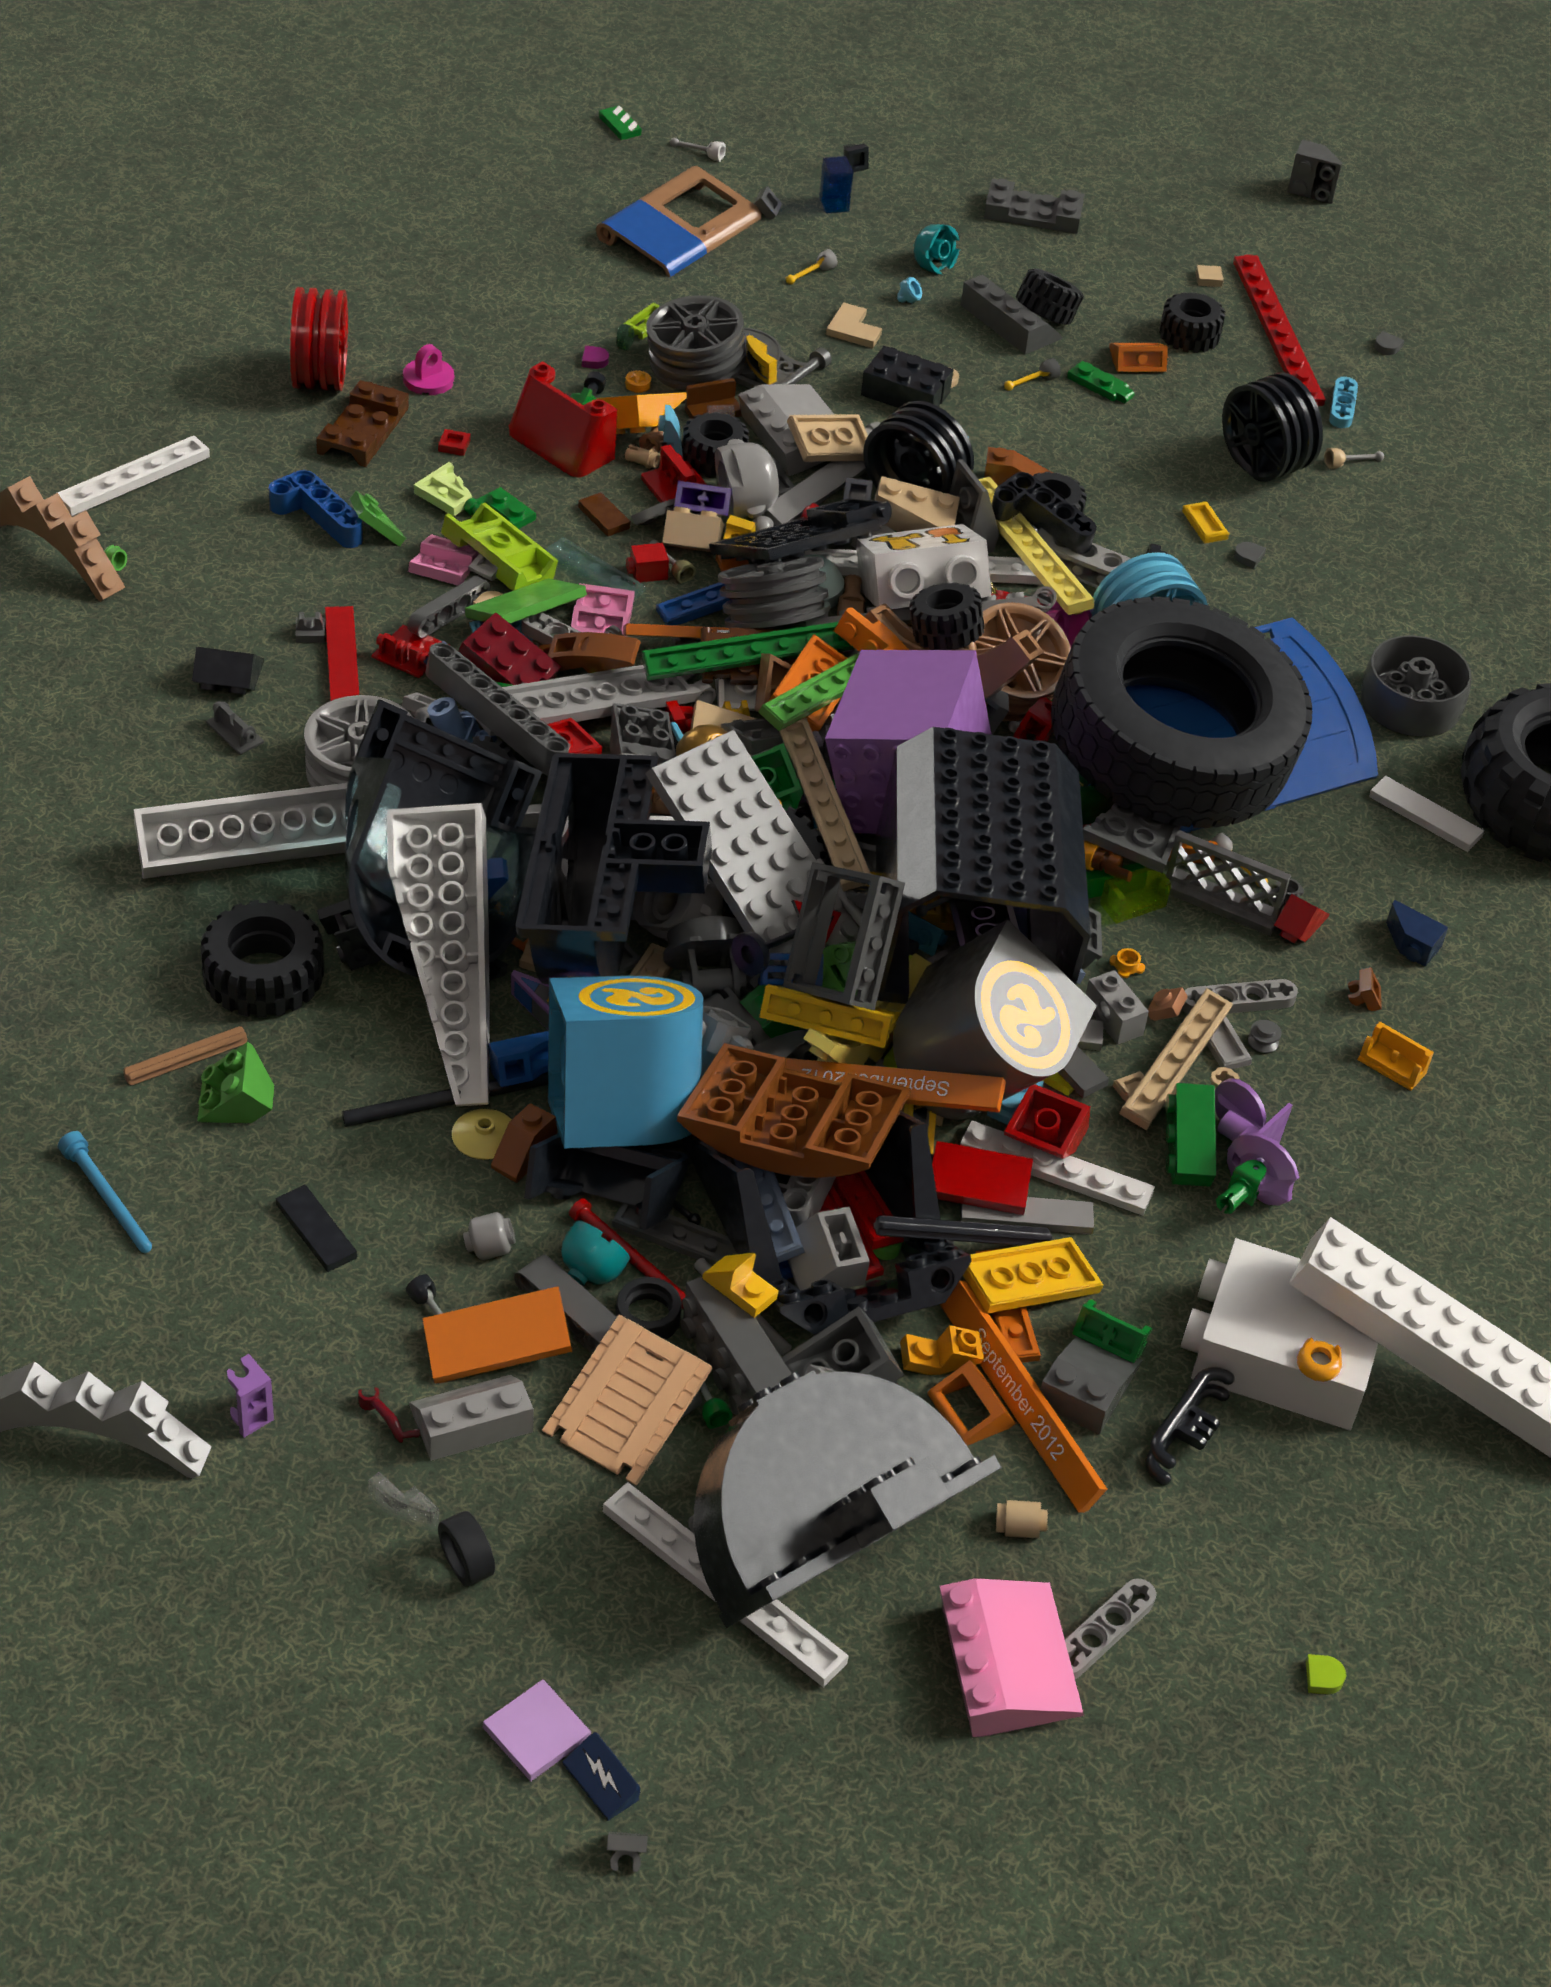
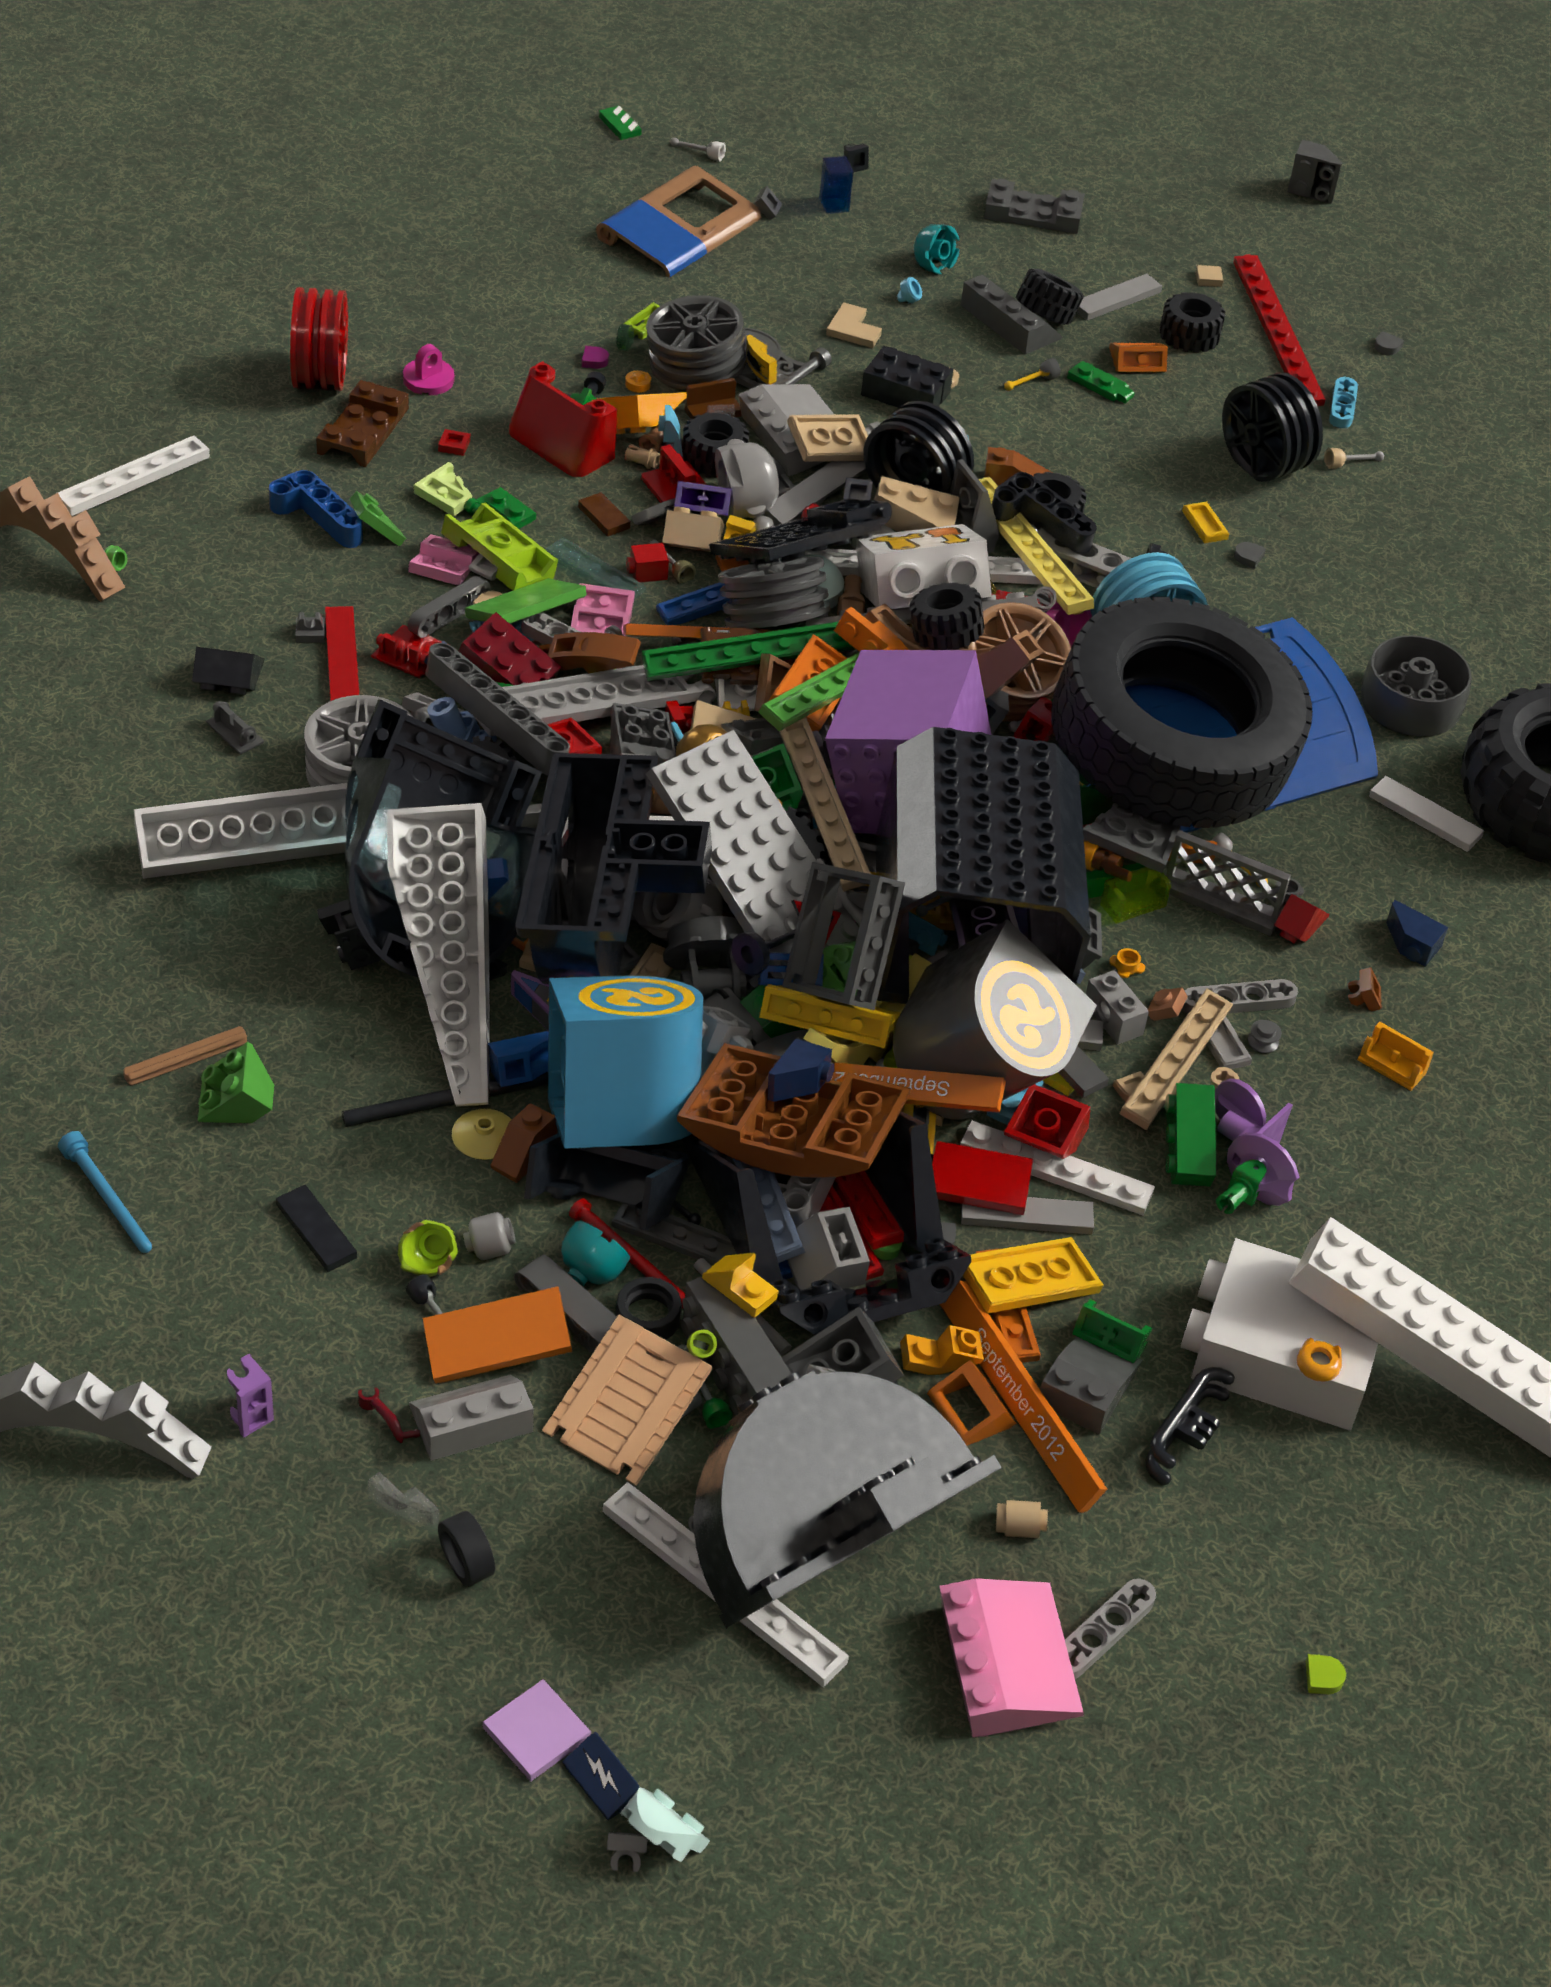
black tyre [200,900,324,1018] -> none
hinge [786,249,838,285] -> none
black axle [873,1215,1052,1246] -> none
none -> lime hair [398,1220,458,1277]
none -> light aqua slope [621,1787,710,1862]
none -> lime hinge [678,1329,717,1359]
none -> dark blue slope [767,1039,835,1102]
none -> light grey tile [1077,274,1162,321]

